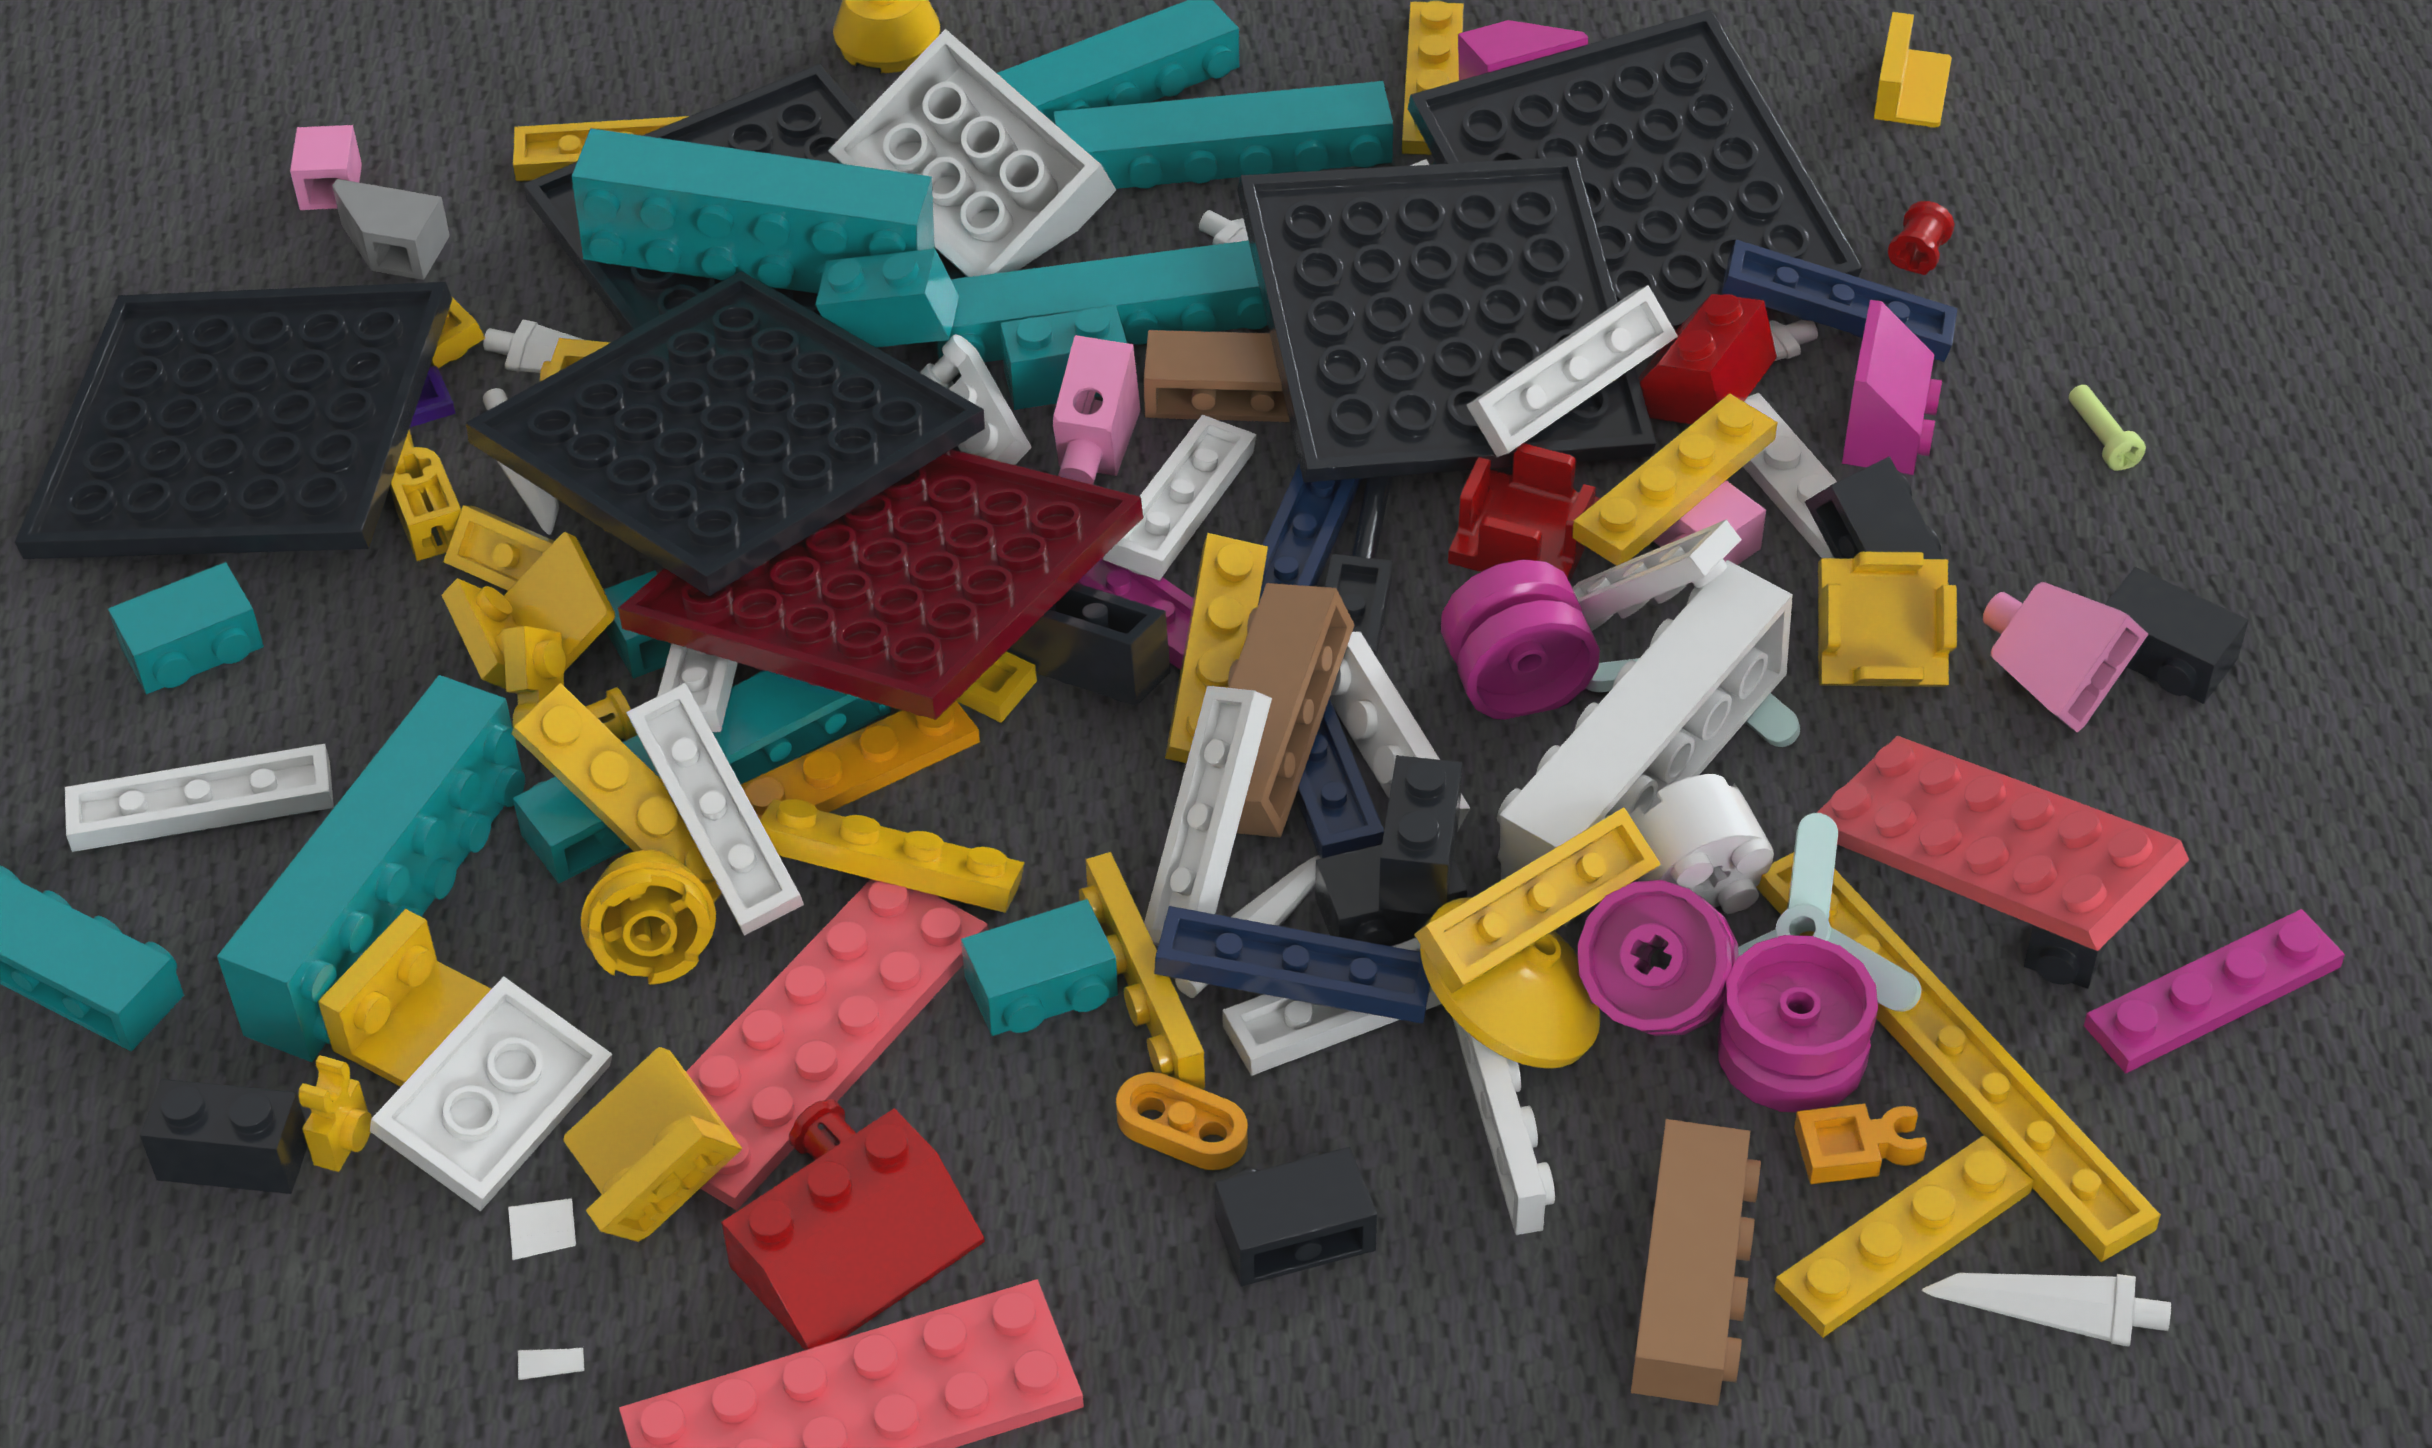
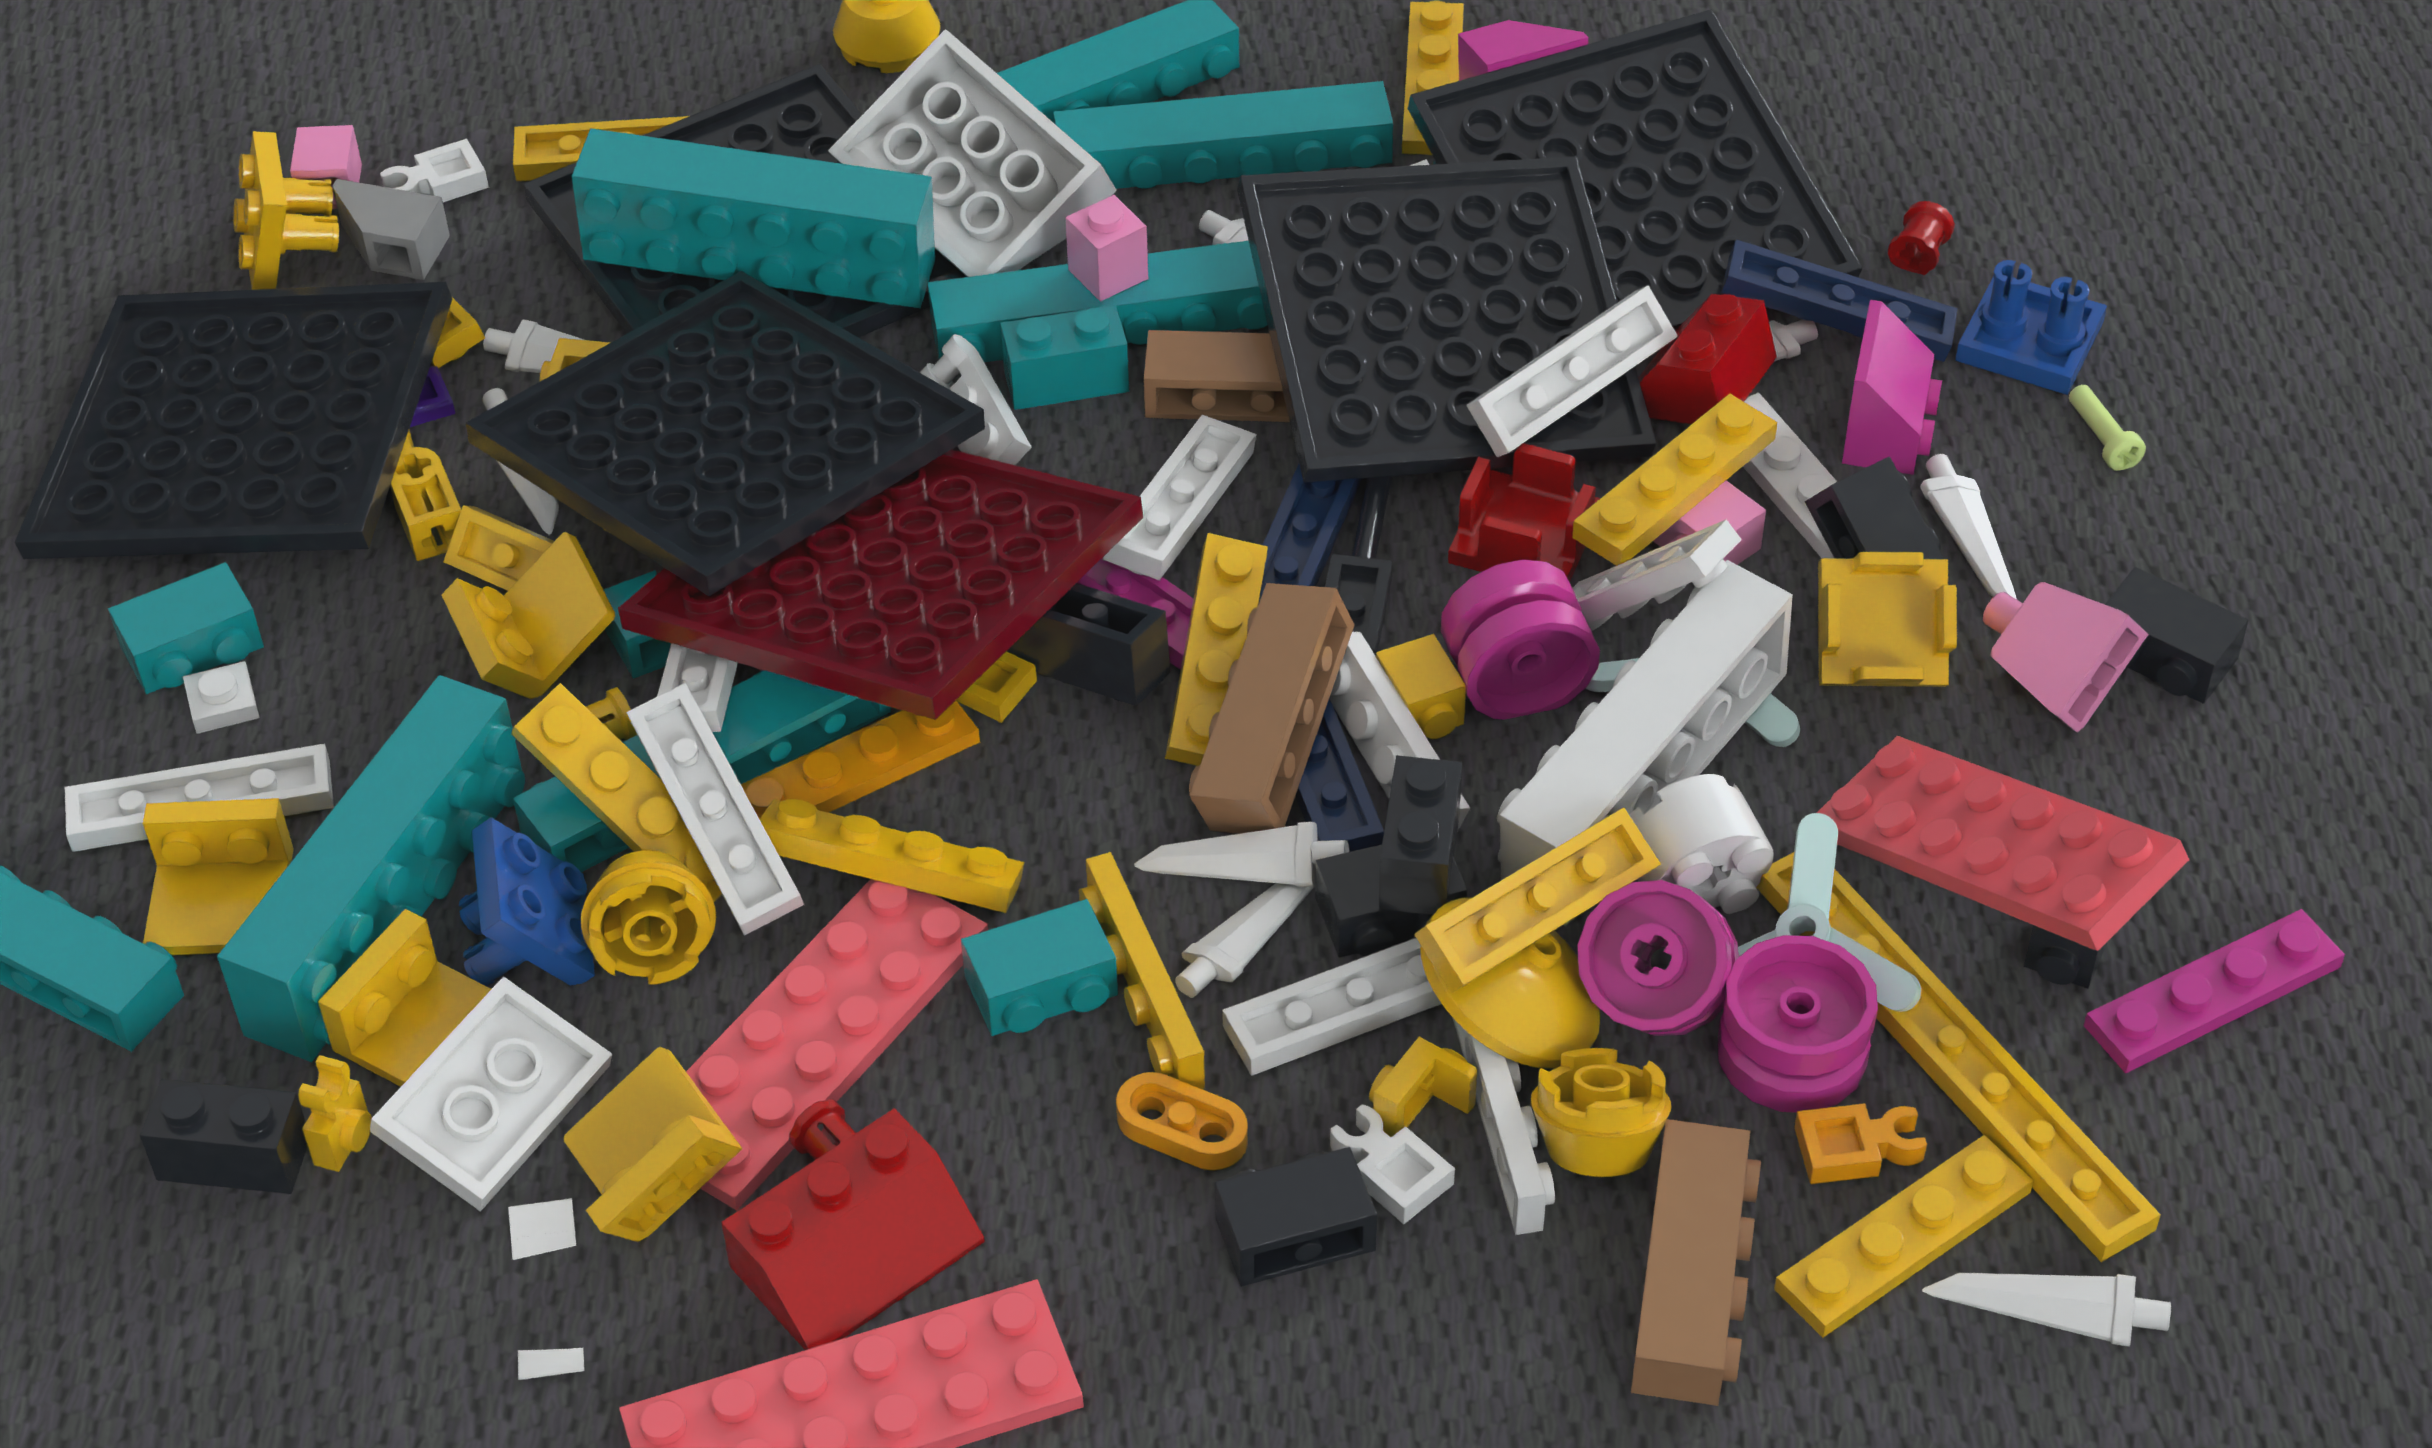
yellow plate [503,626,566,728] -> none
teal brick [815,249,959,347] -> none
bright pink torso [1053,335,1141,485] -> none
white plate [1144,686,1272,946] -> none
dark blue plate [1154,906,1431,1024] -> none
yellow panel [1874,12,1952,127] -> none
none -> yellow bracket [143,798,294,955]
none -> white plate [183,661,260,734]
none -> yellow plate [233,131,339,290]
none -> white plate [380,139,489,202]
none -> blue plate [459,817,595,986]
none -> bright pink brick [1065,195,1148,302]
none -> white bar [1134,822,1349,887]
none -> white plate [1330,1104,1455,1224]
none -> yellow bracket [1369,1036,1477,1137]
none -> yellow brick [1376,634,1466,739]
none -> yellow cone [1531,1048,1671,1177]
none -> white bar [1920,454,2017,599]
none -> blue plate [1955,260,2107,395]

